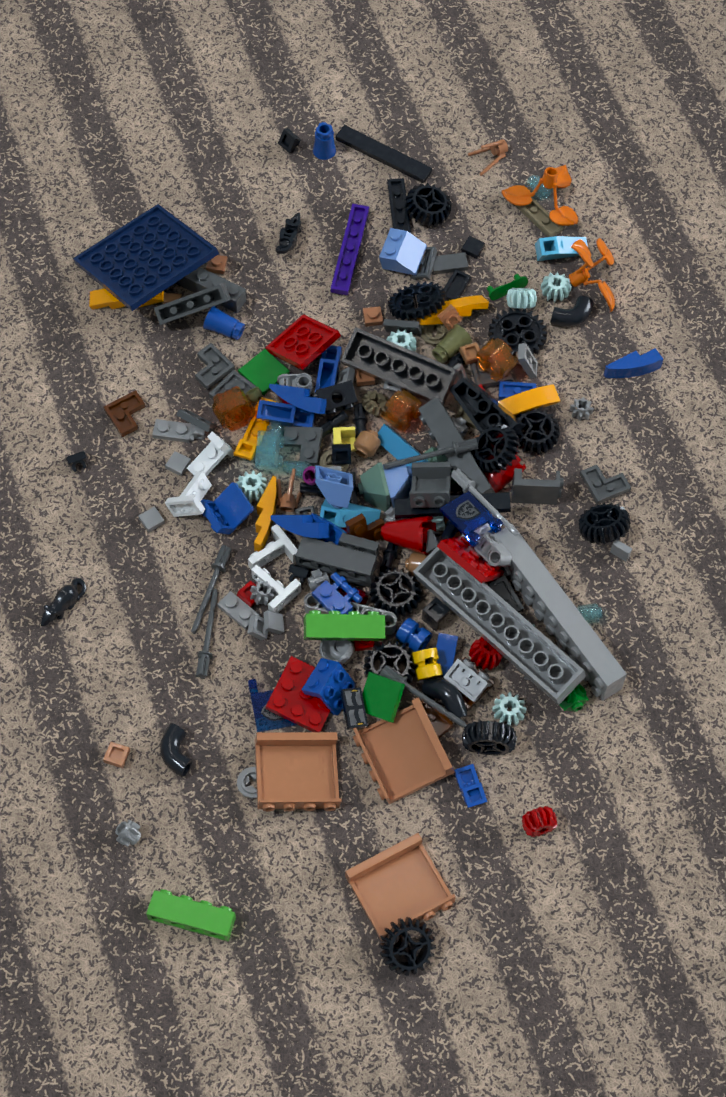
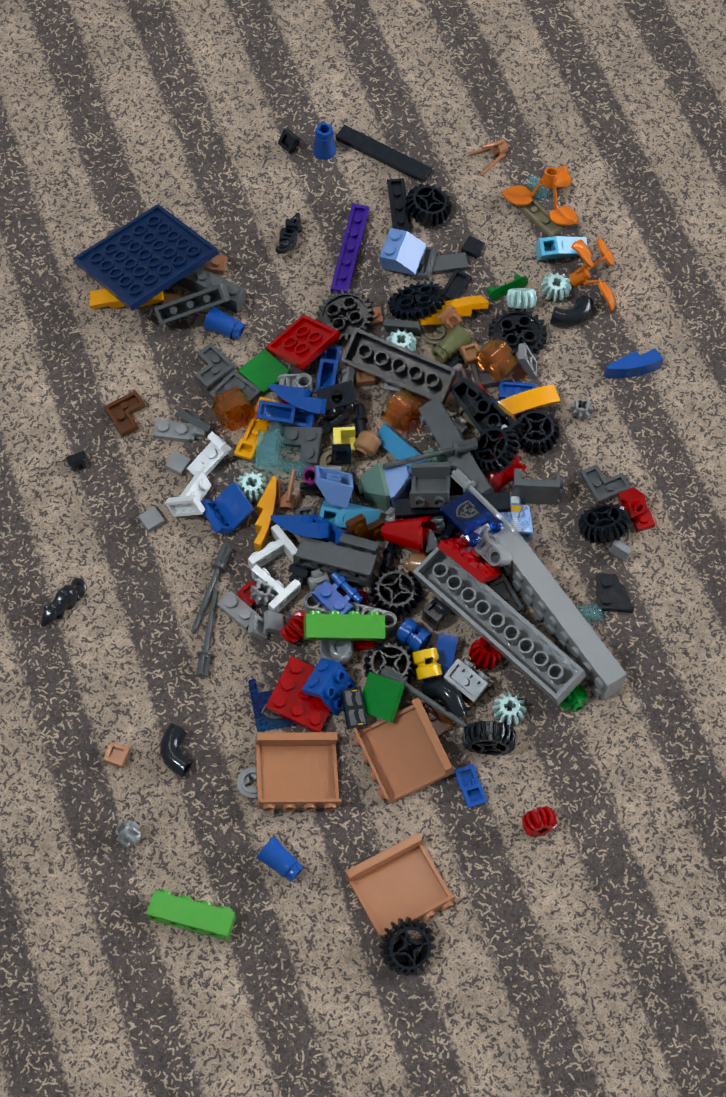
olive hinge [246,387,262,403] -> none
dark tan gear [362,390,391,416] -> none
none -> blue plant [256,836,304,882]
none -> red gear [280,610,305,644]
none -> black gear [316,289,374,344]
none -> light blue torso [496,496,533,541]
none -> black wing [596,573,634,613]
none -> red brick [617,487,648,518]
none -> red plate [631,508,655,532]

